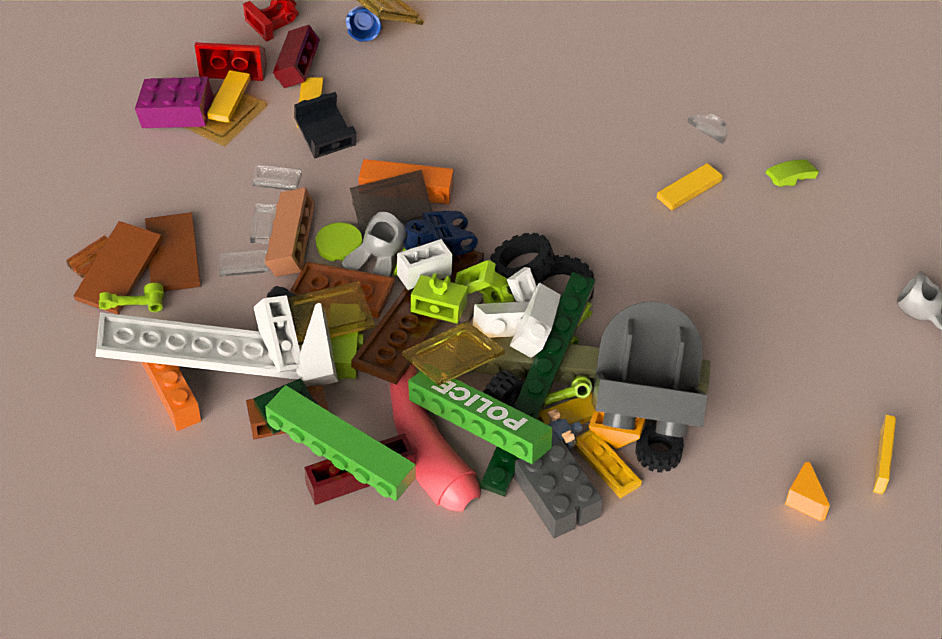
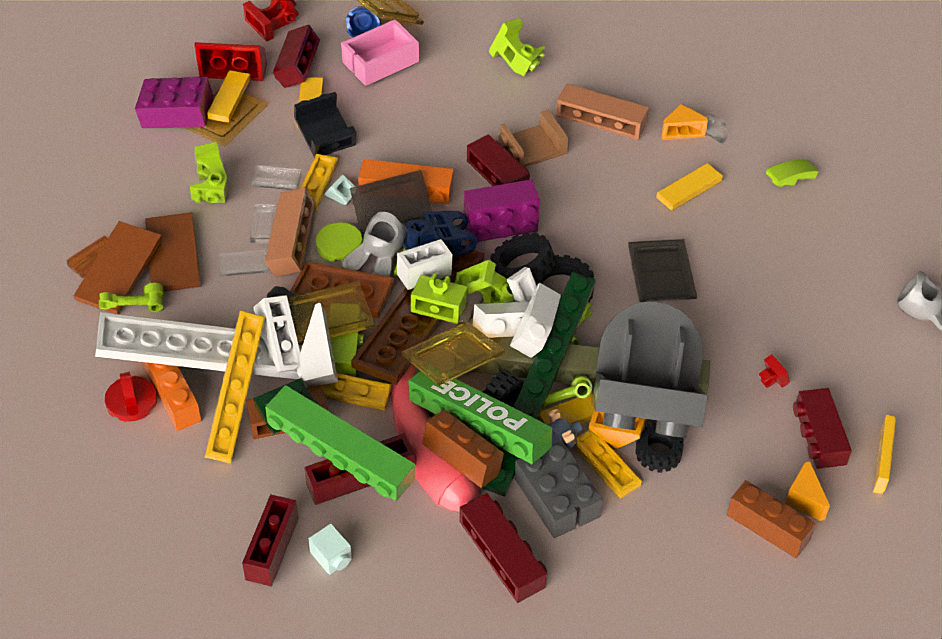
none -> red tile [104,371,157,422]
none -> lime tile [189,142,228,203]
none -> yellow tile [205,310,265,463]
none -> dark red brick [242,494,299,587]
none -> yellow tile [301,154,338,210]
none -> light aqua brick [308,524,352,575]
none -> yellow tile [323,373,392,411]
none -> light aqua slope [324,174,359,205]
none -> bright pink piece [341,20,419,86]
none -> dark orange brick [422,409,504,488]
none -> dark red brick [459,493,548,603]
none -> magenta brick [464,179,540,243]
none -> dark red brick [467,134,530,186]
none -> lime tile [488,18,545,76]
none -> medium nougat panel [498,110,569,167]
none -> nougat brick [556,83,649,140]
none -> clear smoke piece [628,239,697,302]
none -> light orange slope [661,104,708,140]
none -> dark orange brick [727,480,816,559]
none -> red tile [759,354,790,388]
none -> dark red brick [793,388,852,469]

